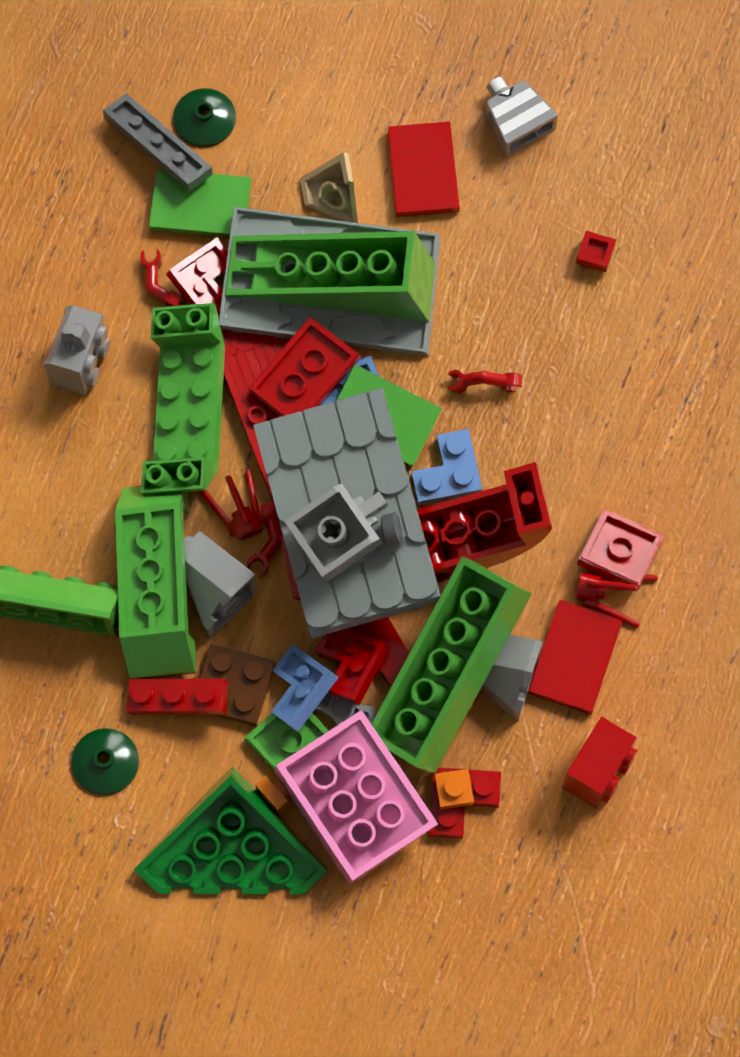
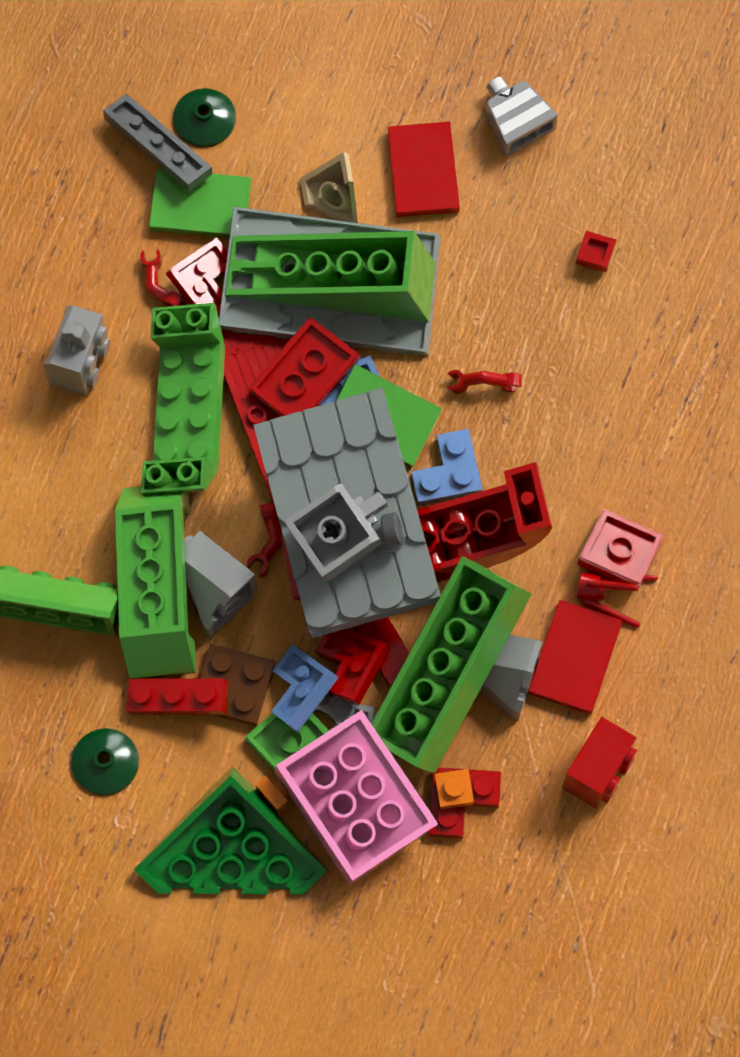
red plant [199,470,264,540] -> none

